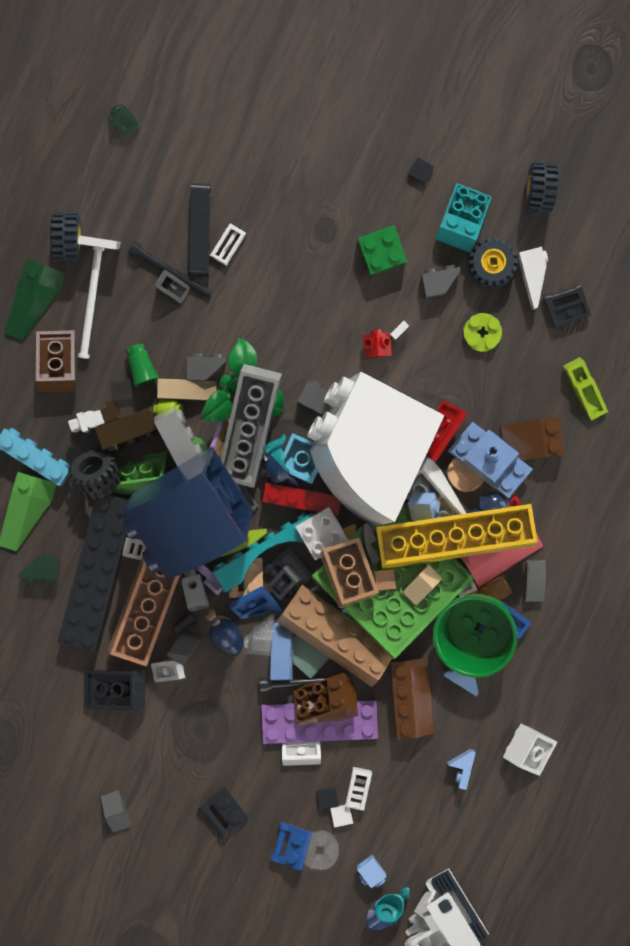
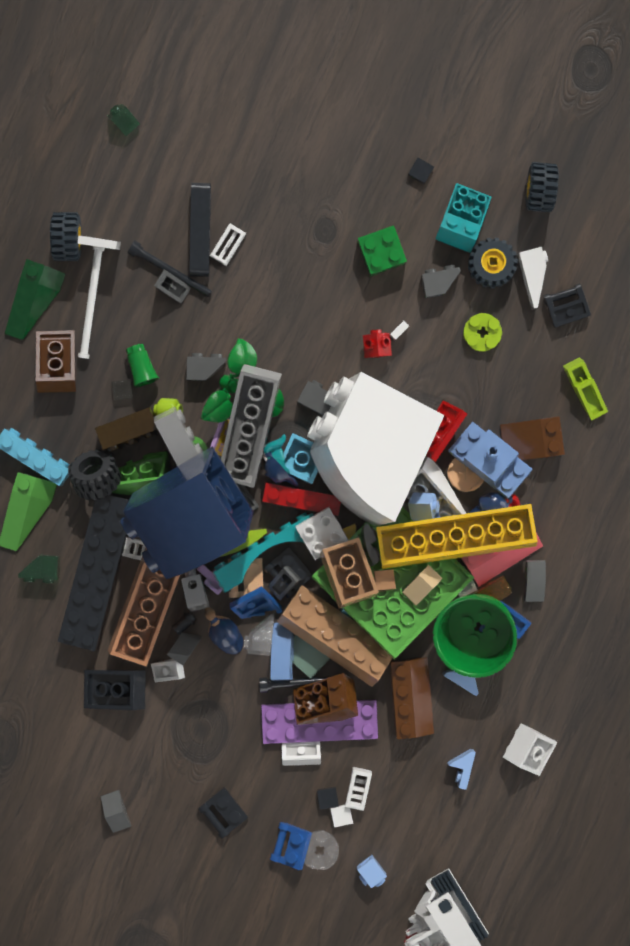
white hips [68,400,122,433] -> none
tan slope [157,379,217,400] -> none
teal hair [366,887,410,931] -> none

